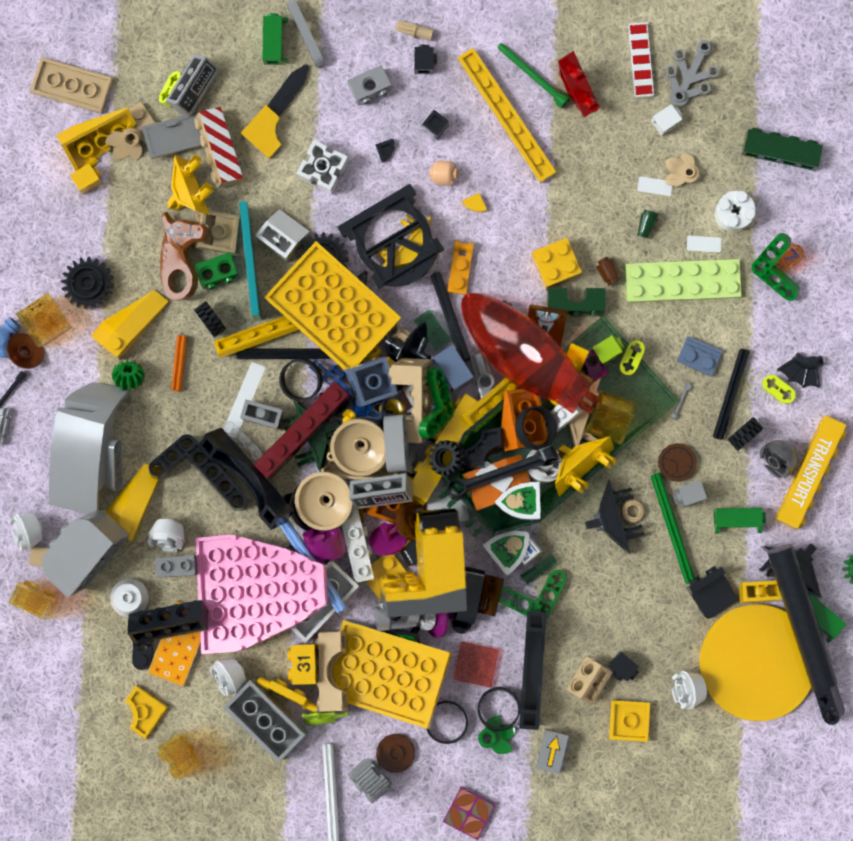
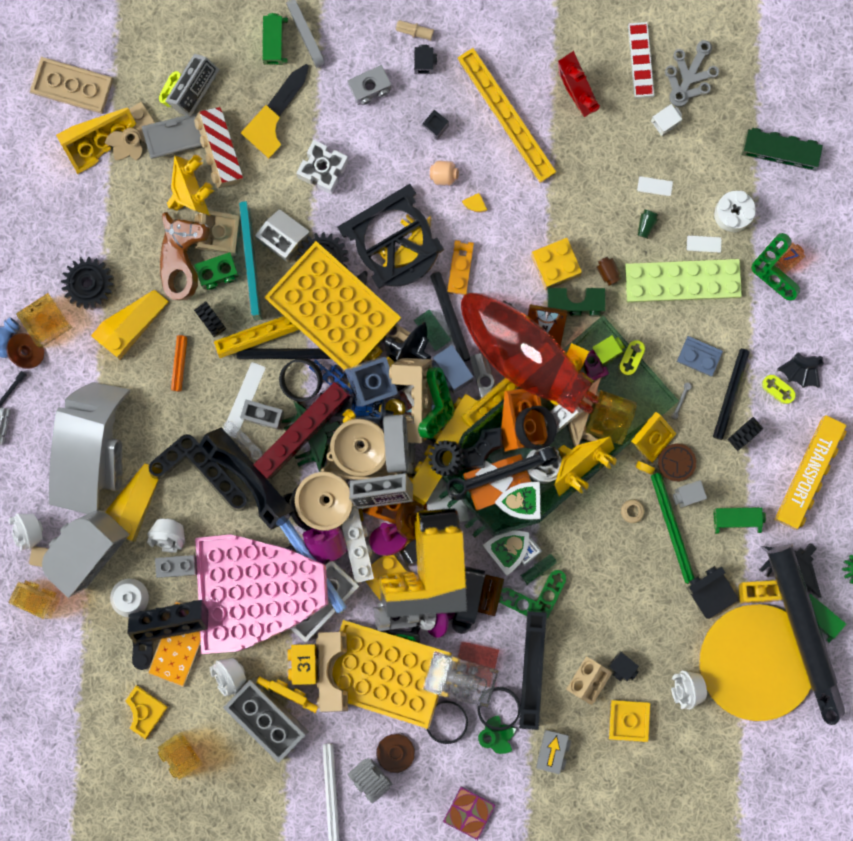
yellow brick [70,163,102,194] -> none
green gear [112,359,145,392] -> none
lime arm [302,711,348,726] -> none
black tile [375,139,394,163] -> none
green piece [498,43,571,109] -> none
black connector [584,479,645,554] -> none
tan plate [665,152,700,187] -> none
flat silver cylinder [760,440,798,479] -> none
none -> clear brick [423,651,499,708]
none -> yellow plate [631,412,676,463]
none -> yellow tile [635,460,655,475]

